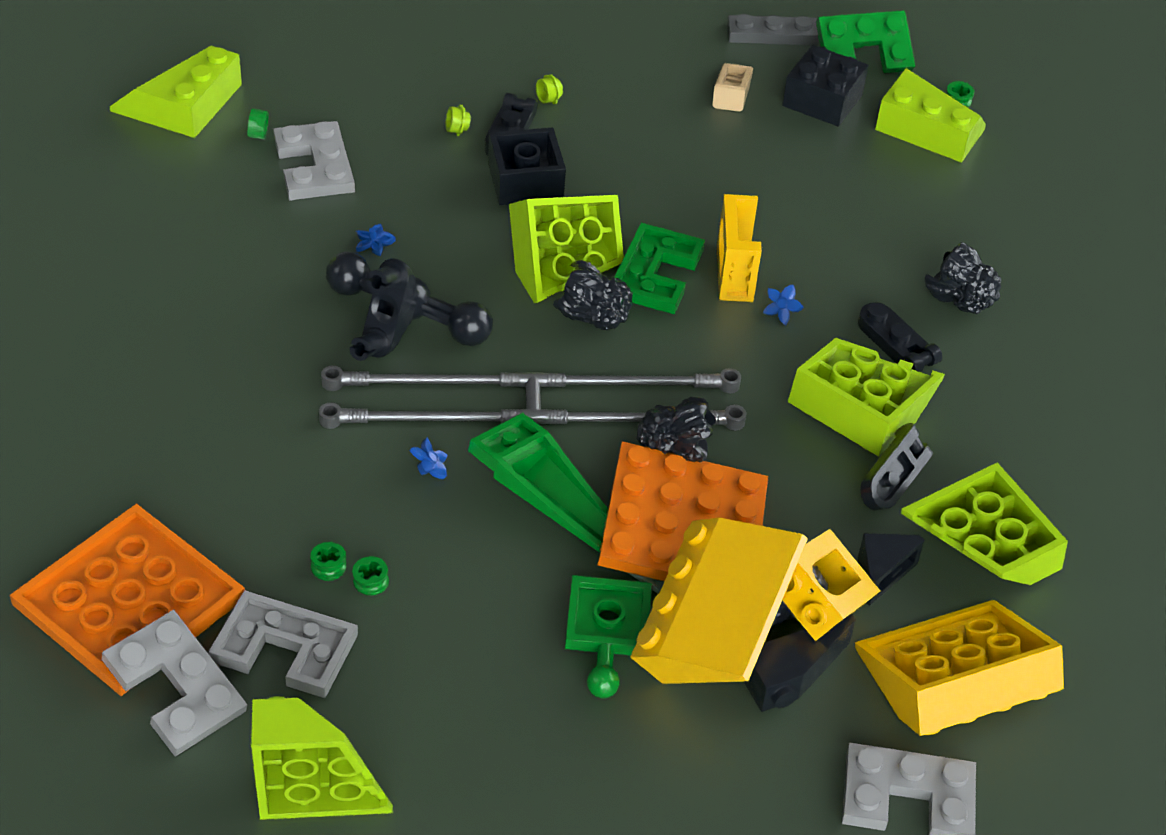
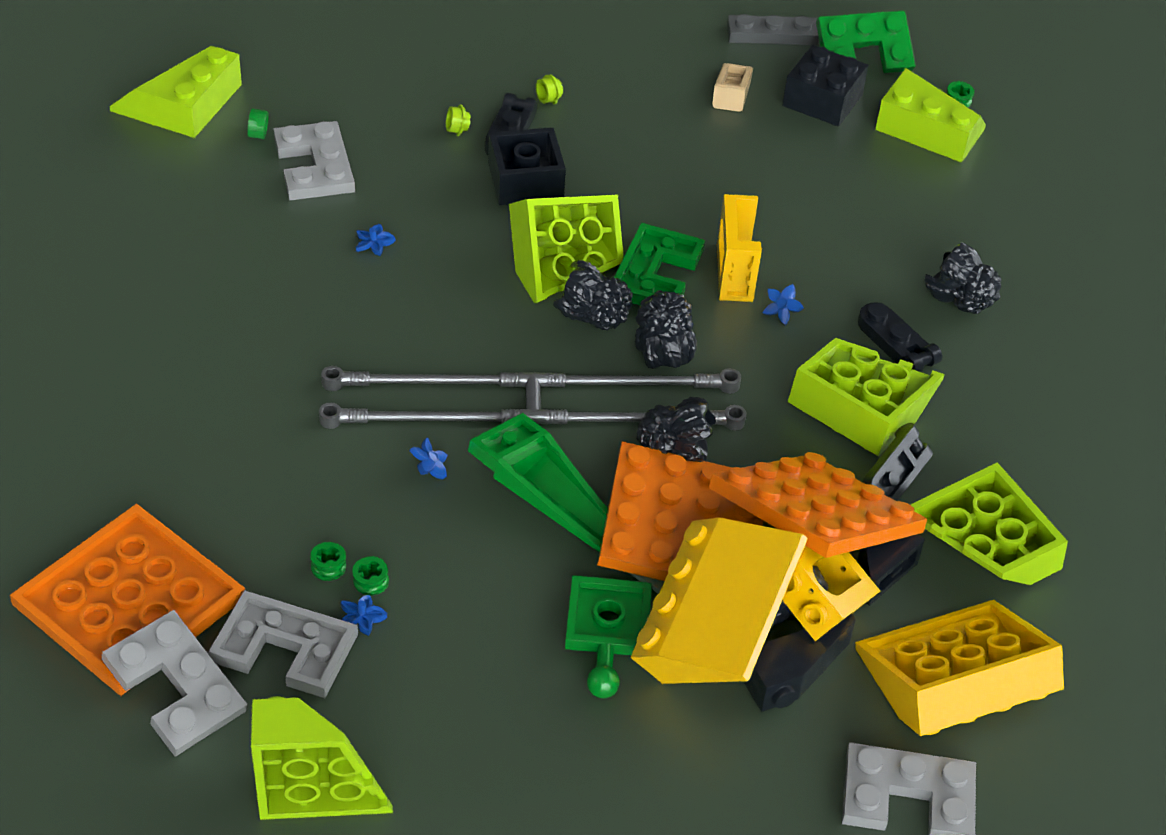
black connector [326,251,493,361] -> none
none -> blue plant [341,594,387,636]
none -> black hair [635,290,697,369]
none -> orange plate [709,452,927,558]

